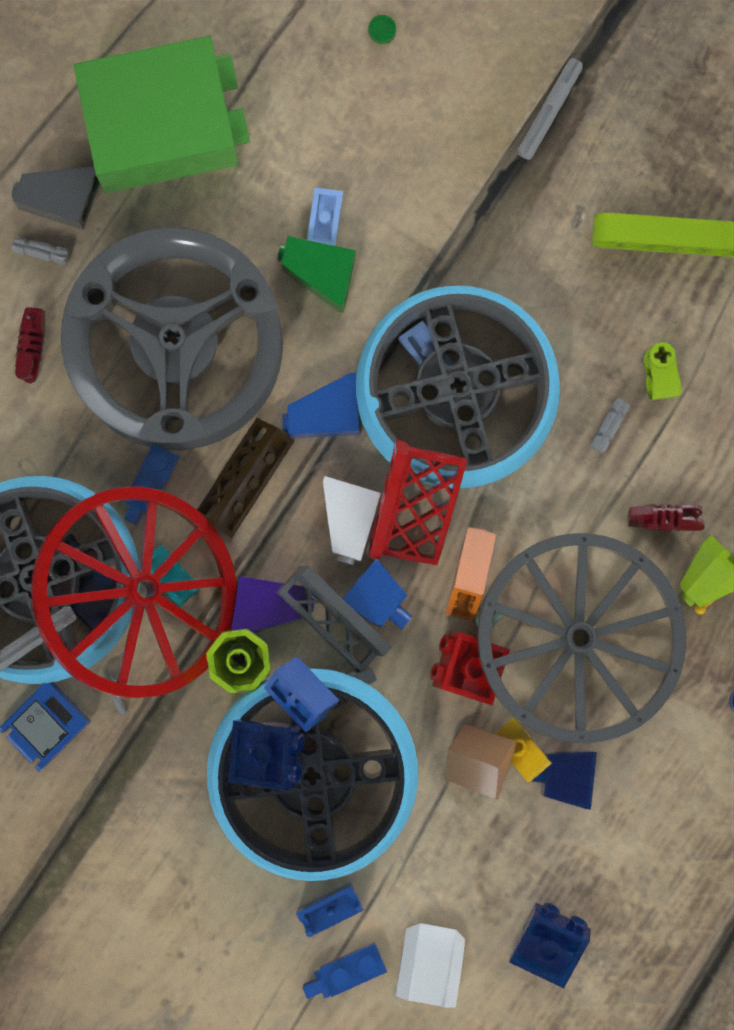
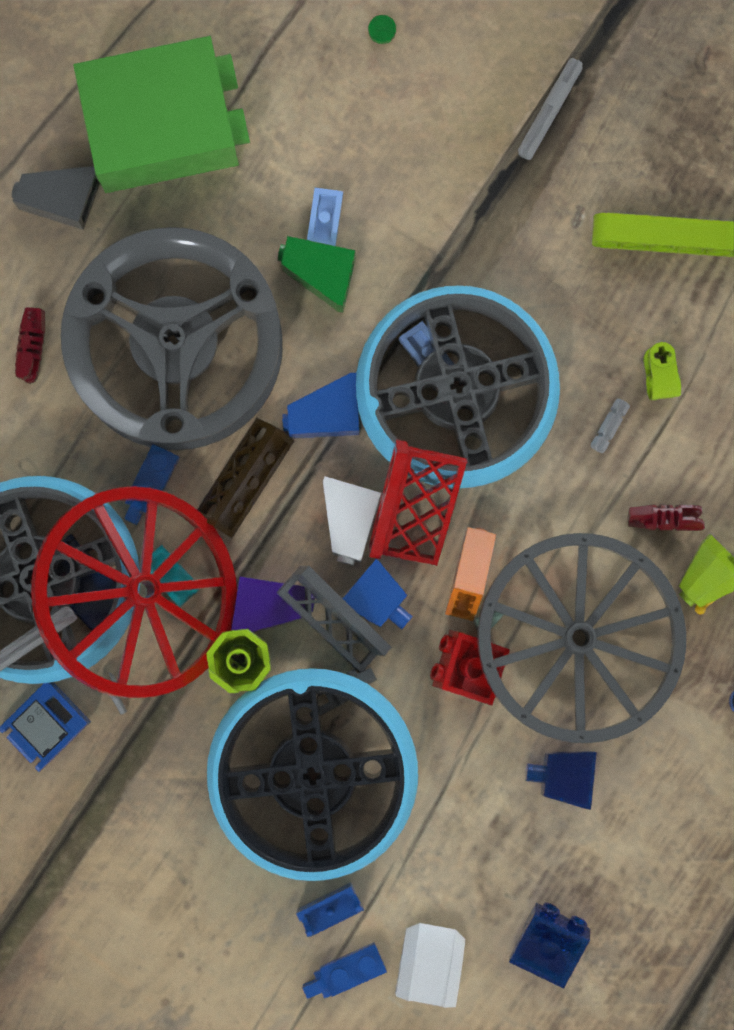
light grey axle [12,236,69,265] -> none
clear blue plate [228,719,304,791] -> none
blue hinge [264,657,339,732] -> none
medium nougat slope [445,723,517,800] -> none
yellow plate [495,717,551,783] -> none

